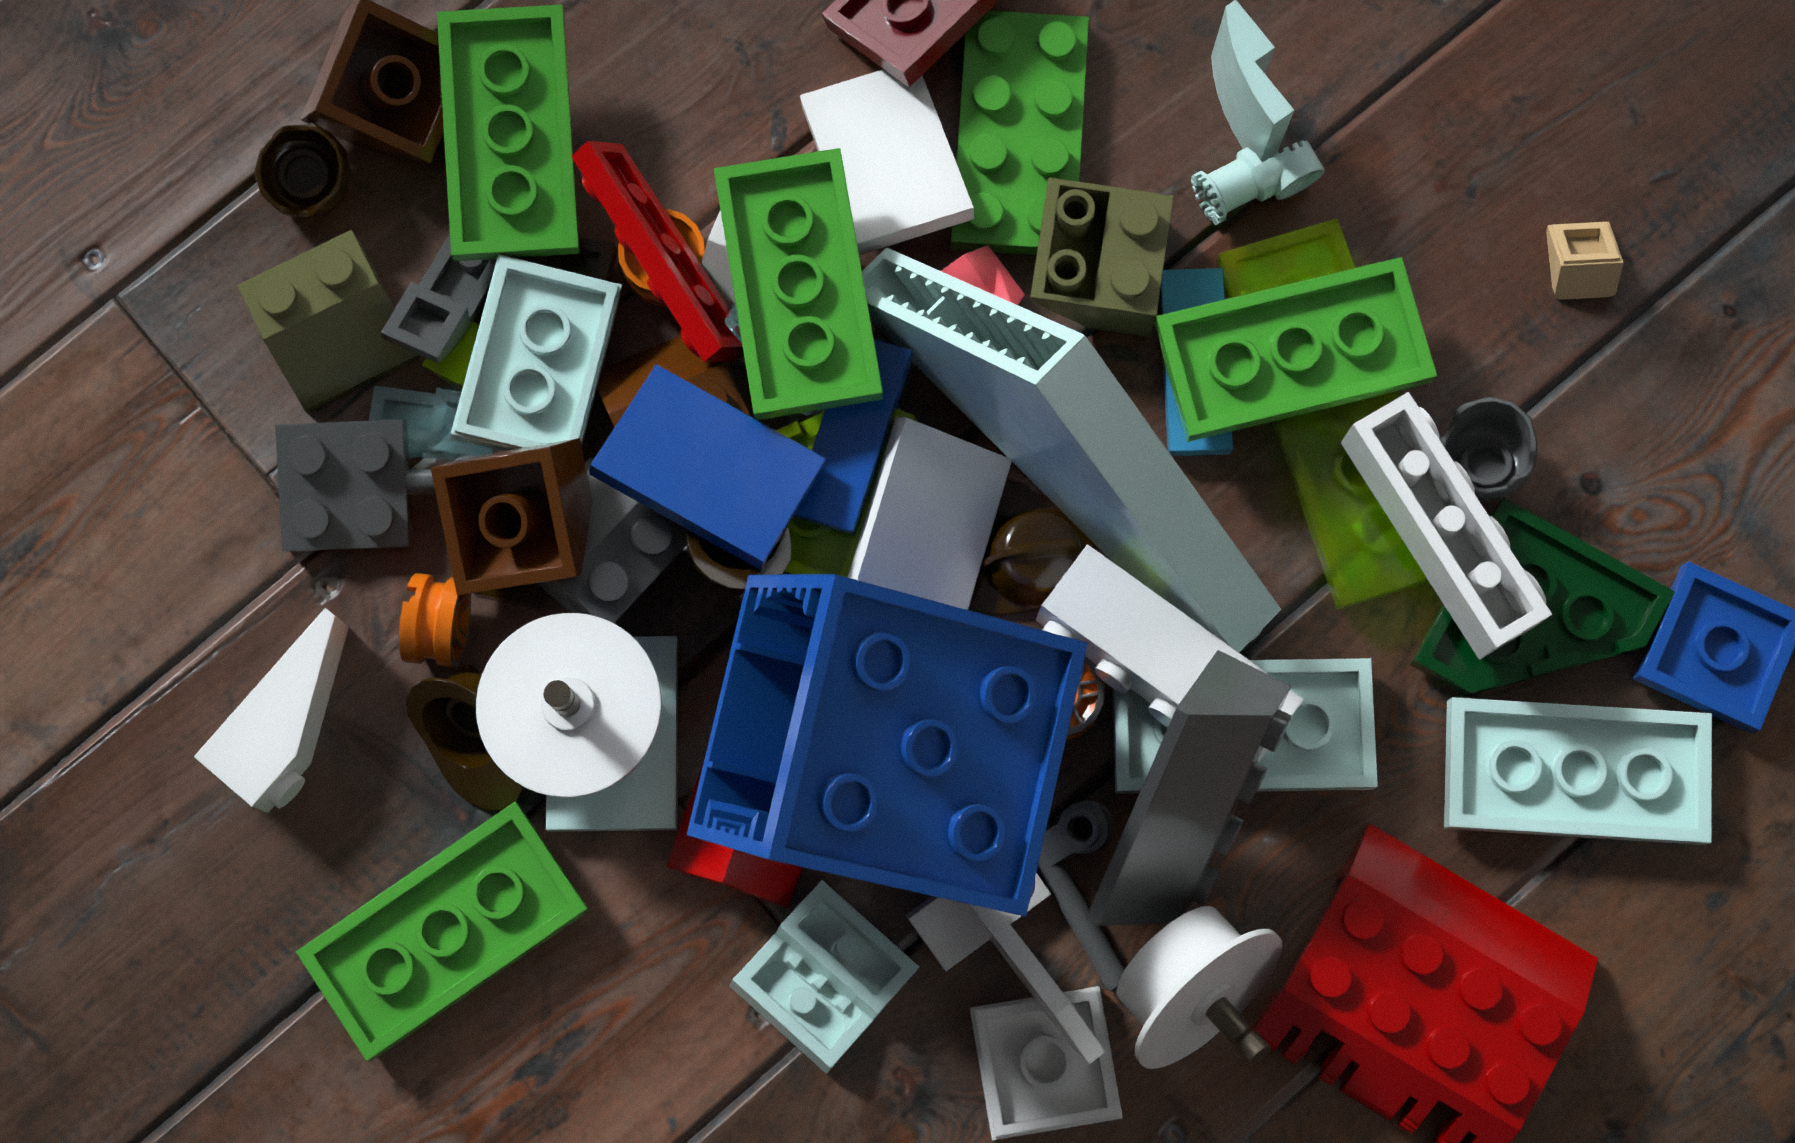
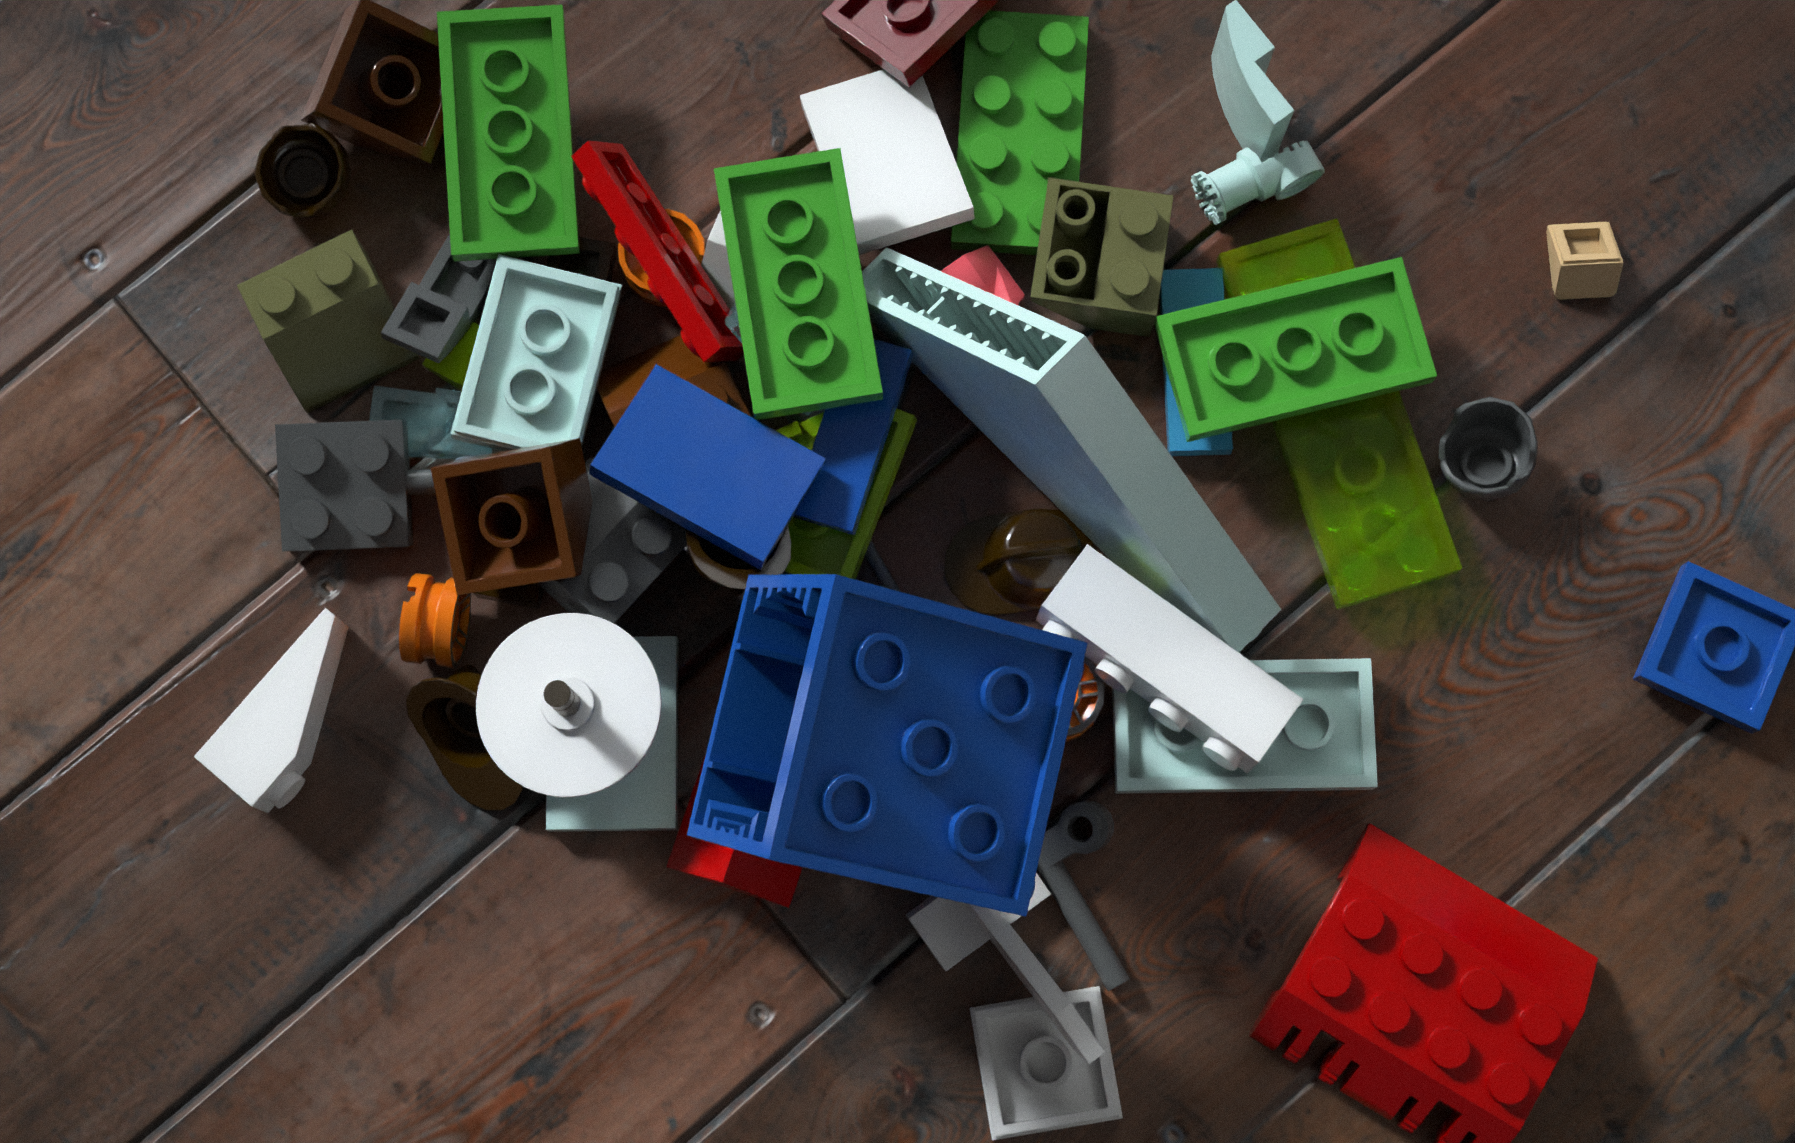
bright green plate [296,801,590,1062] -> none
light aqua slope [729,880,919,1074] -> none
white tile [848,417,1012,610] -> none
dark grey slope [1086,650,1292,926] -> none
white piece [1116,906,1283,1069] -> none
white brick [1341,392,1552,660] -> none
dark green plate [1409,498,1675,696] -> none
light aqua plate [1444,697,1712,845] -> none

